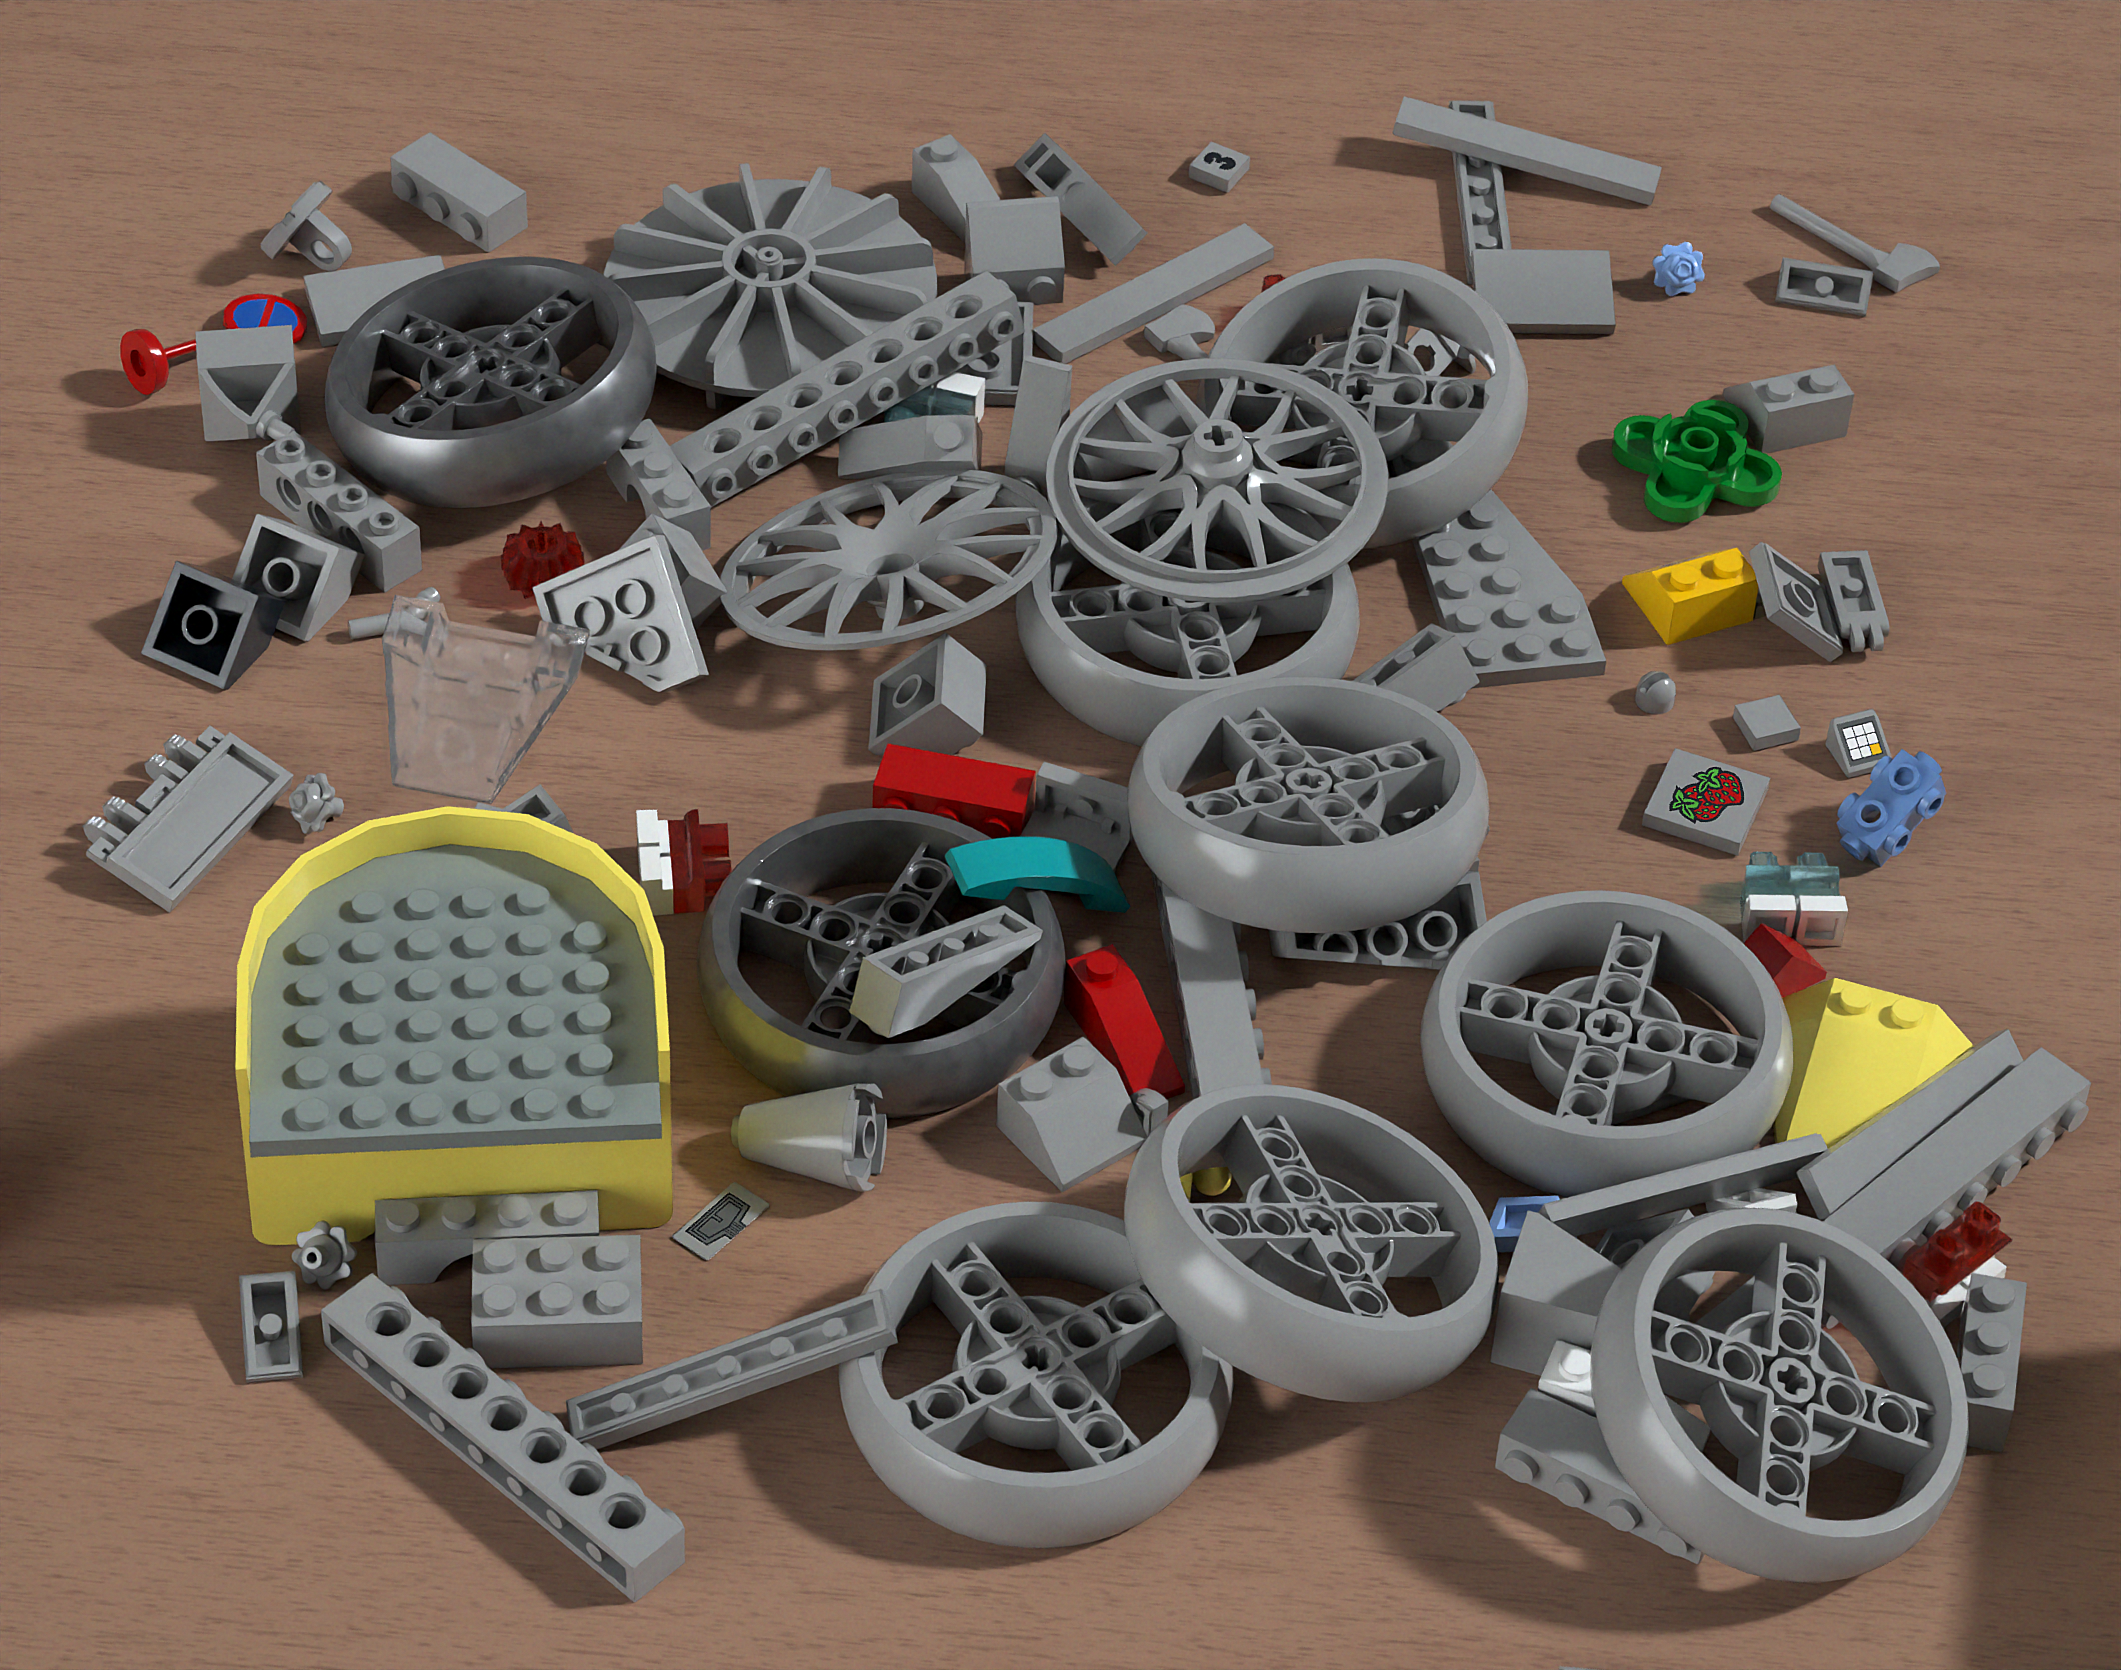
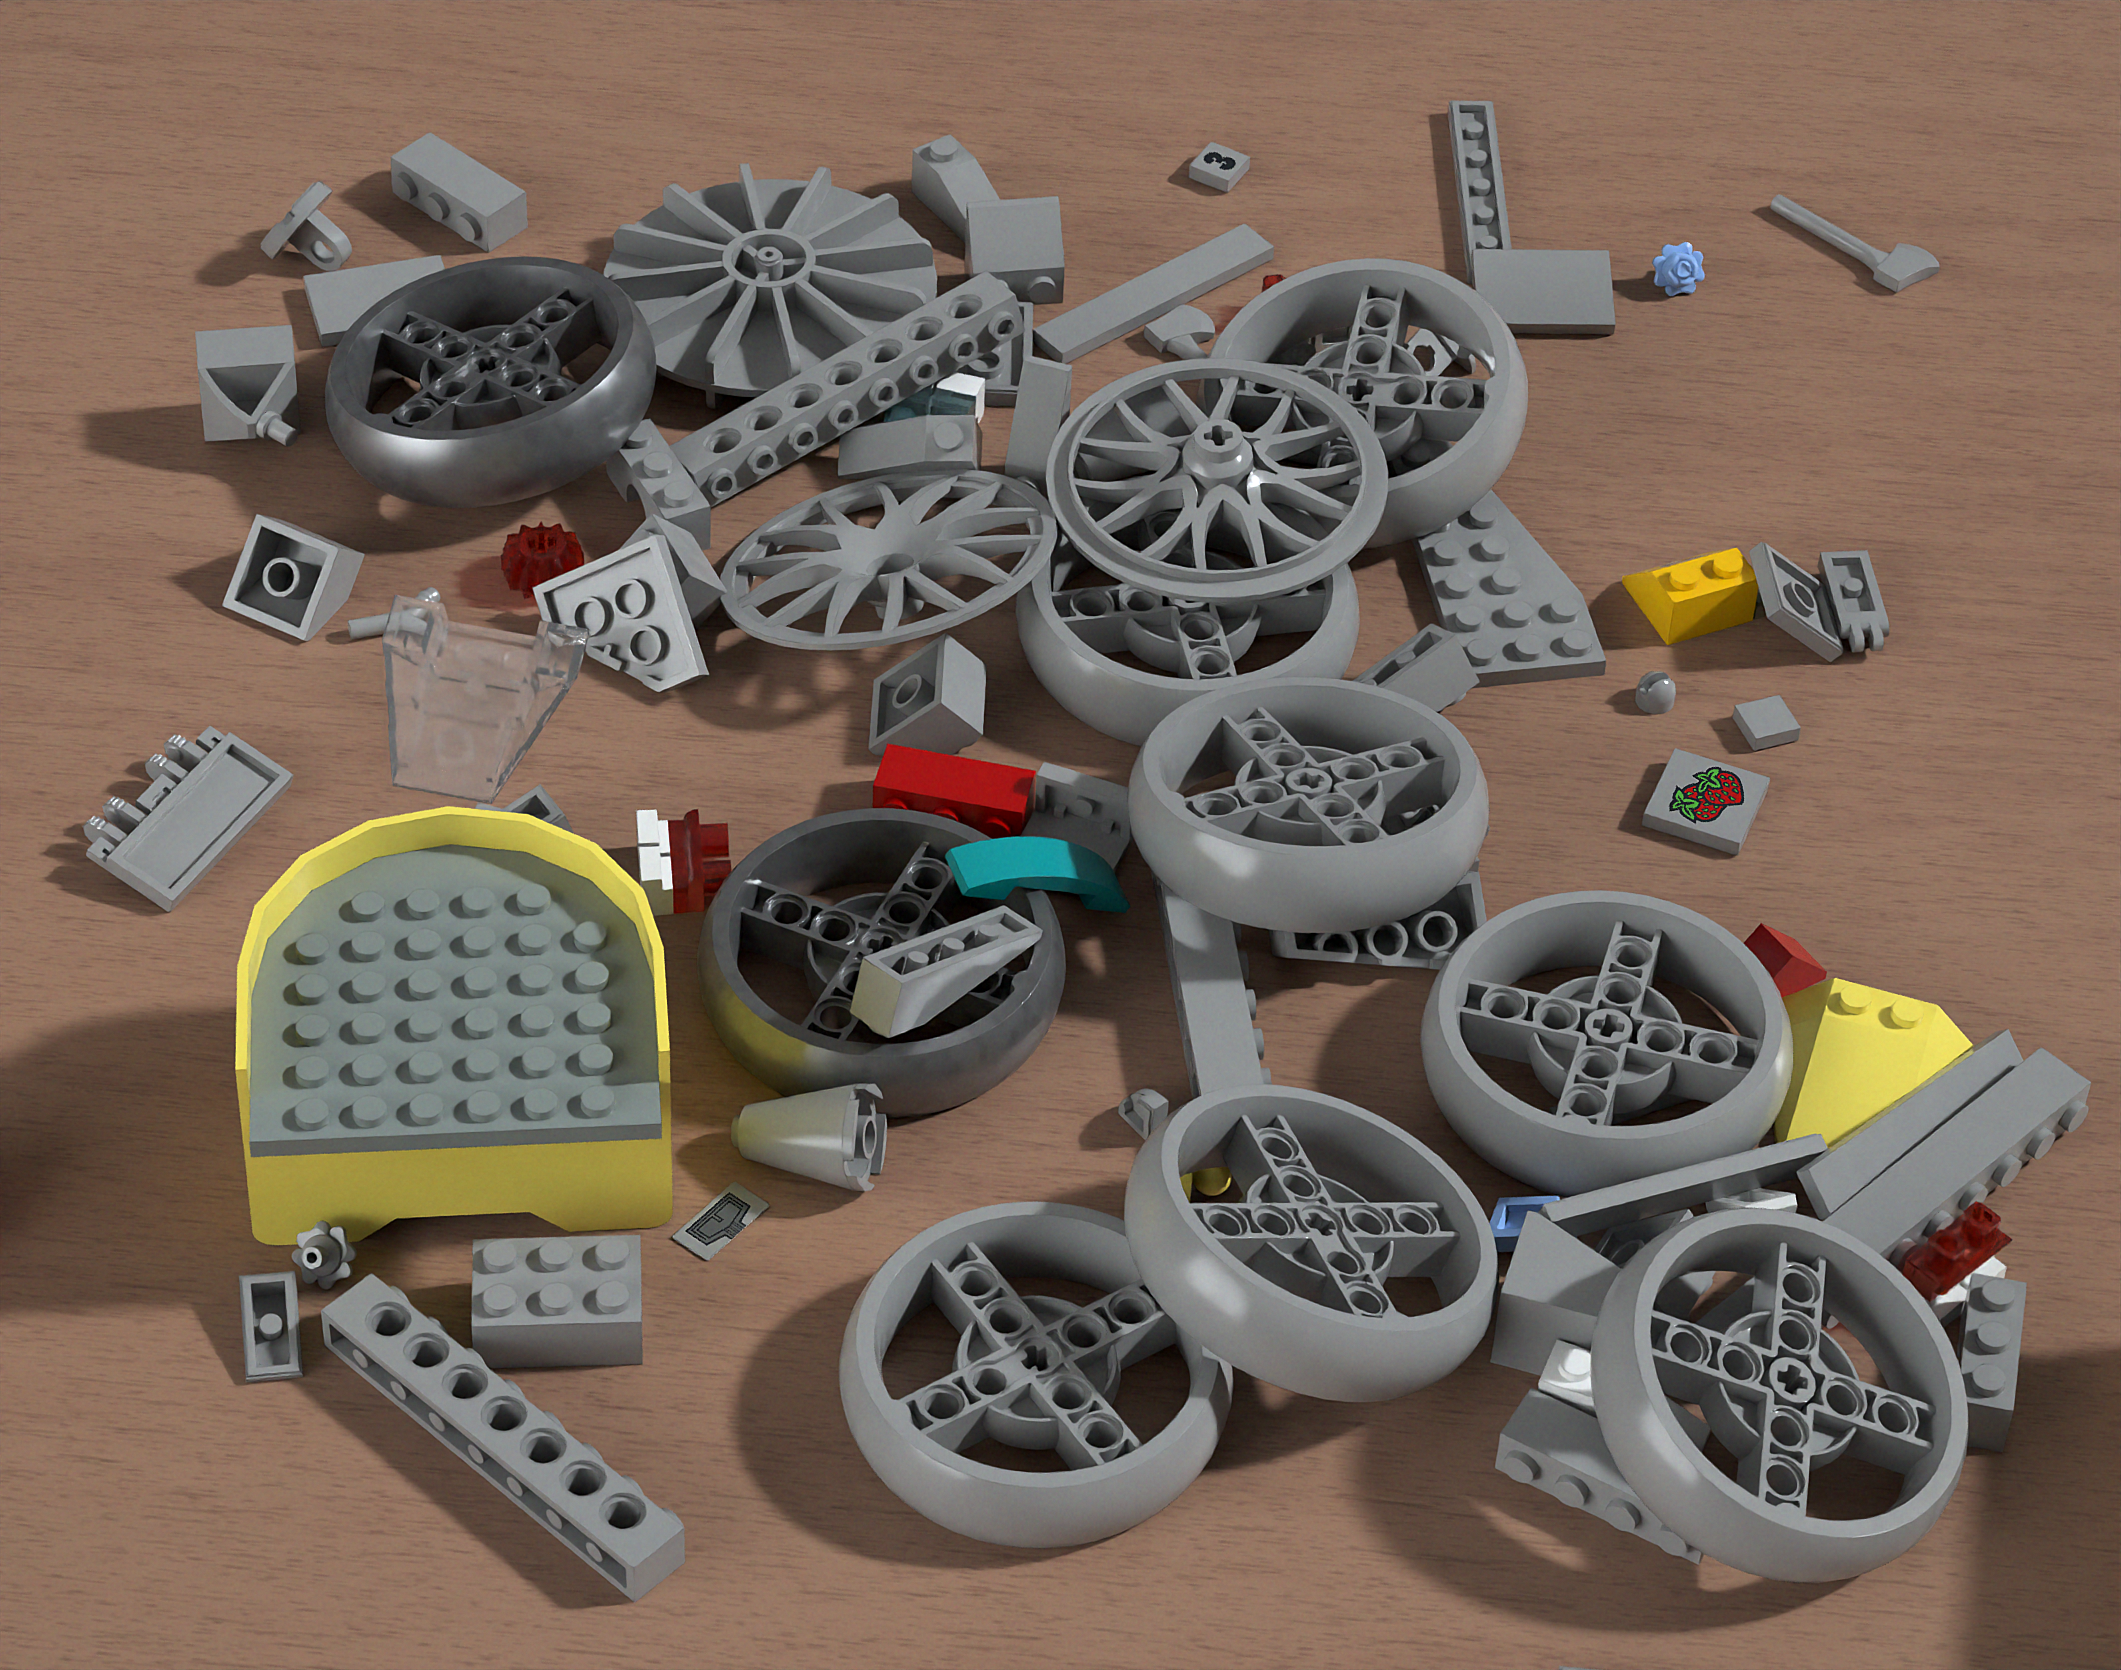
piece [120,293,307,395] -> none
black slope [141,561,286,690] -> none
light grey brick [256,431,422,593] -> none
light grey plant [289,773,344,834] -> none
light grey arch [375,1190,599,1285] -> none
light grey tile [566,1288,898,1450] -> none
light grey slope [996,1037,1147,1192] -> none
light grey slope [1014,133,1148,266] -> none
red slope [1064,944,1185,1099] -> none
light grey tile [1392,96,1662,205] -> none
green plant [1612,400,1782,523] -> none
light grey slope [1723,365,1854,454] -> none
hips [1740,852,1848,946] -> none
light grey slope [1775,257,1873,316] -> none
slope [1825,709,1892,778] -> none
medium blue brick [1837,749,1946,867] -> none

